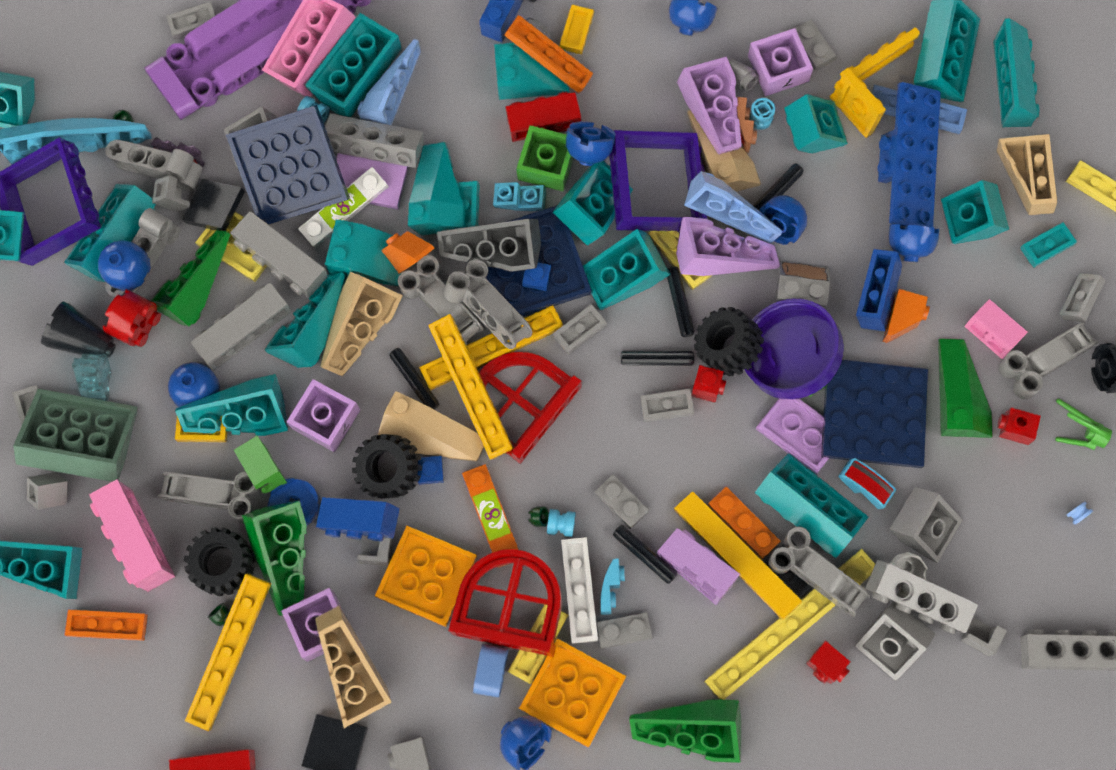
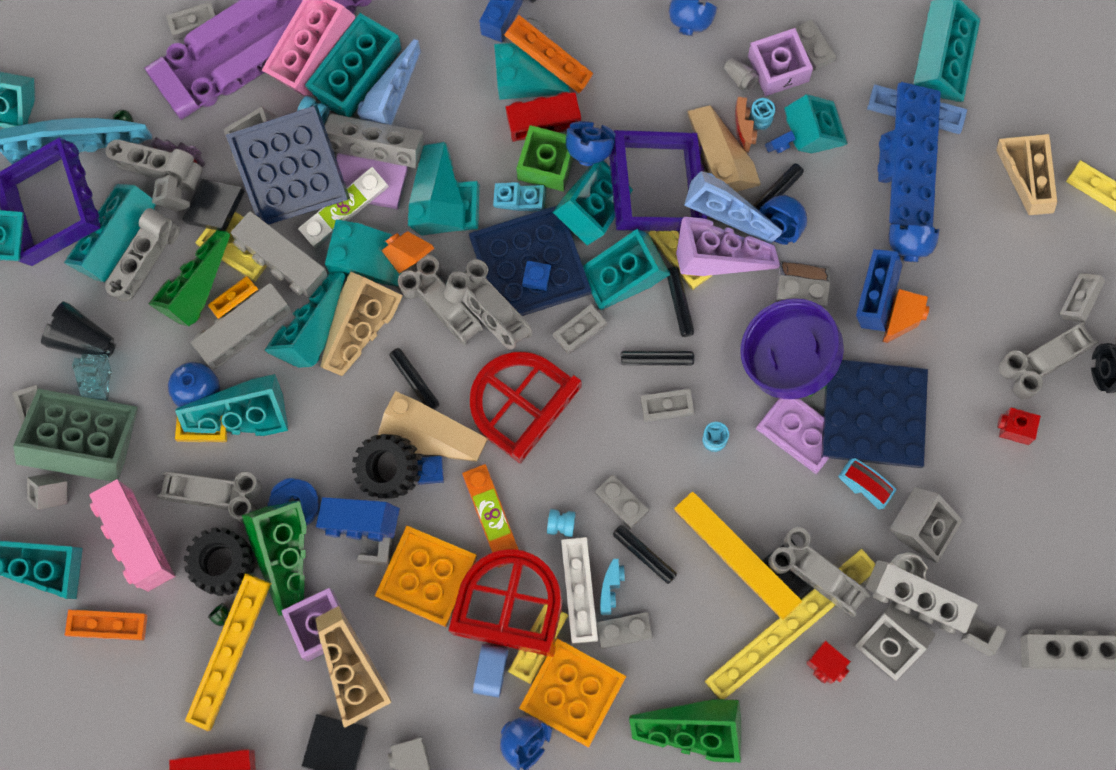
blue cylinder [98,240,151,291] -> none
red brick [103,289,161,347] -> none
bright green hinge [234,435,287,494] -> none
lavender brick [287,379,360,453] -> none
yellow tile [419,305,563,390] -> none
yellow tile [428,314,514,460] -> none
dark grey wedge [437,219,541,271] -> none
dark green hinge [528,506,549,527] -> none
yellow tile [559,5,594,55] -> none
lavender wedge [657,528,740,605] -> none
lavender wedge [677,57,741,155] -> none
red brick [691,365,726,403] -> none
black tyre [694,307,764,376] -> none
orange plate [707,486,781,560] -> none
teal slope [755,453,869,558] -> none
yellow bracket [829,27,920,138] -> none
green wedge [938,339,993,438] -> none
teal slope [941,180,1009,244] -> none
bright pink hinge [964,299,1028,359] -> none
teal slope [993,18,1040,128] -> none
teal plate [1020,222,1077,268] -> none
bright green plant [1055,399,1112,450] -> none
light blue bush [1066,501,1093,525] -> none
none -> light orange slope [208,276,258,319]
none -> medium azure wheel [702,422,729,452]
none -> blue plate [764,131,795,154]

